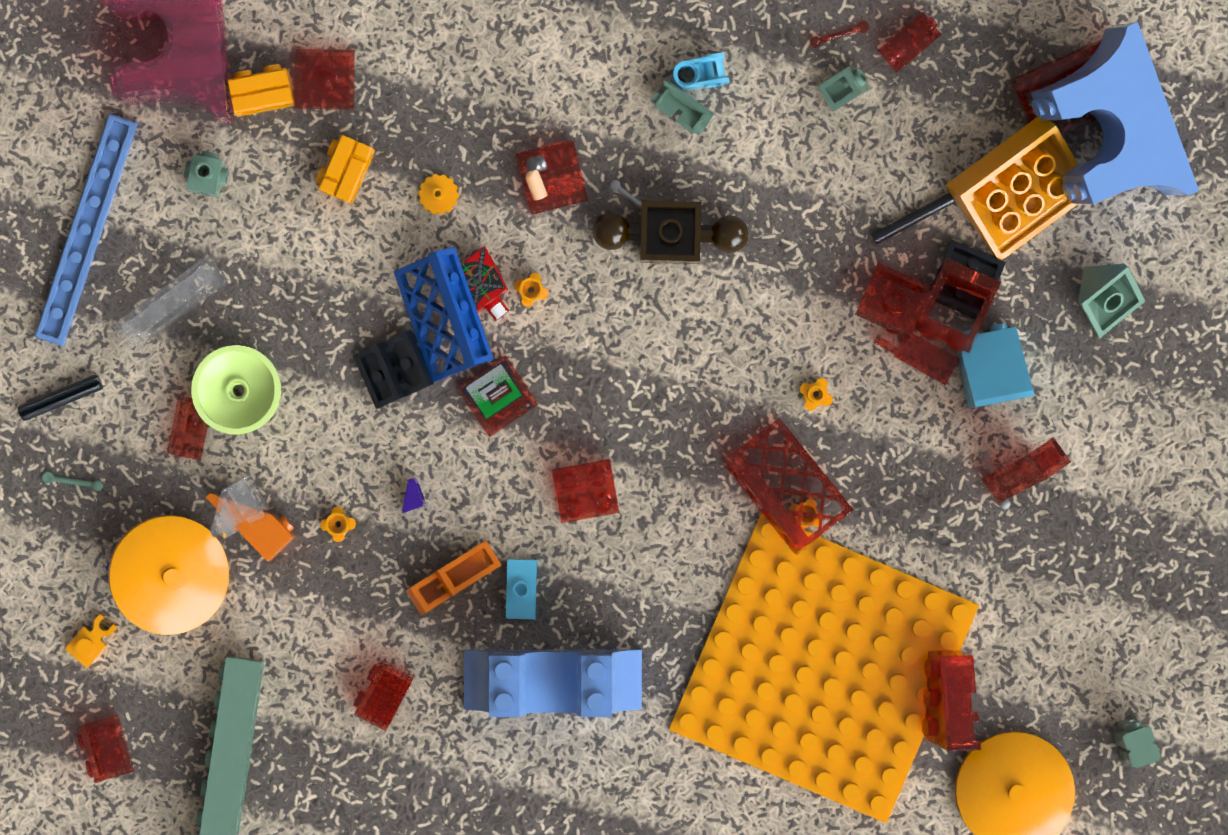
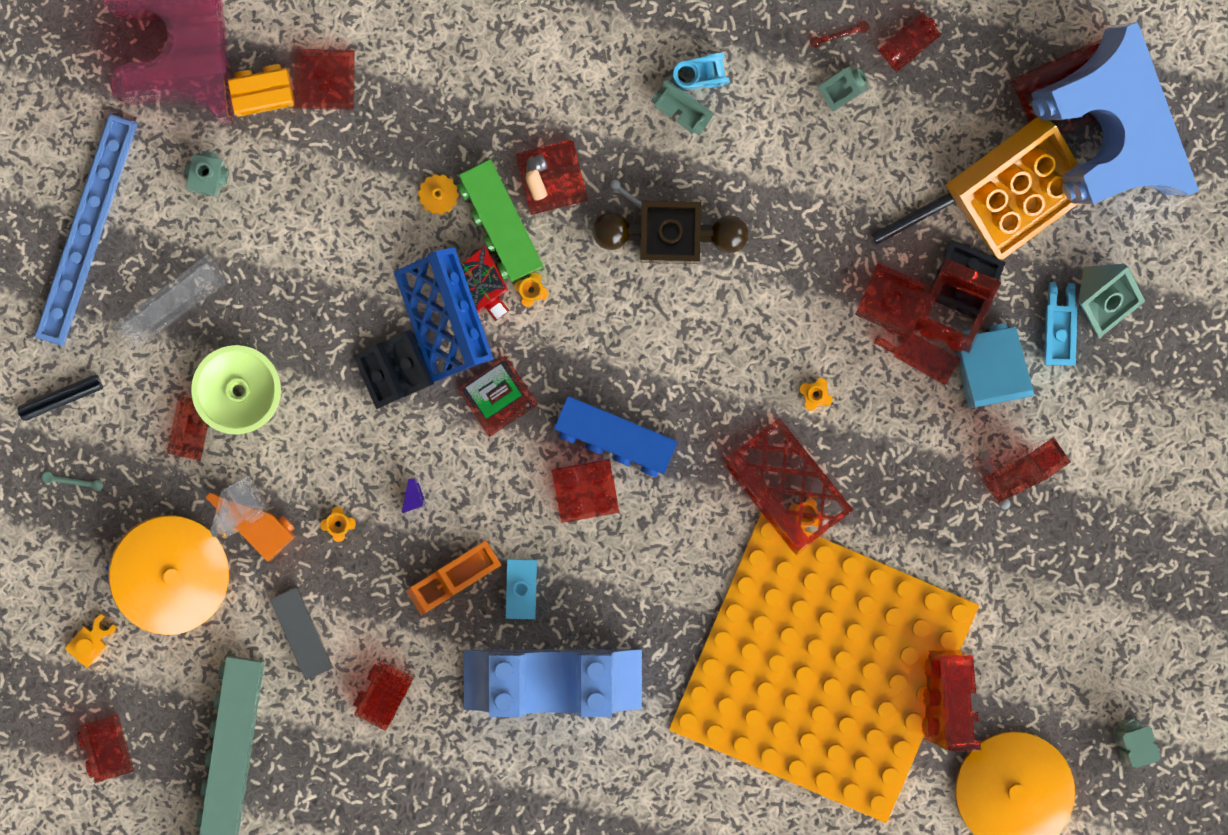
light orange brick [315,134,375,205] -> none
none -> dark grey tile [269,587,333,681]
none -> bright green brick [457,159,544,283]
none -> blue brick [554,396,678,478]
none -> medium azure hinge [1044,282,1077,366]

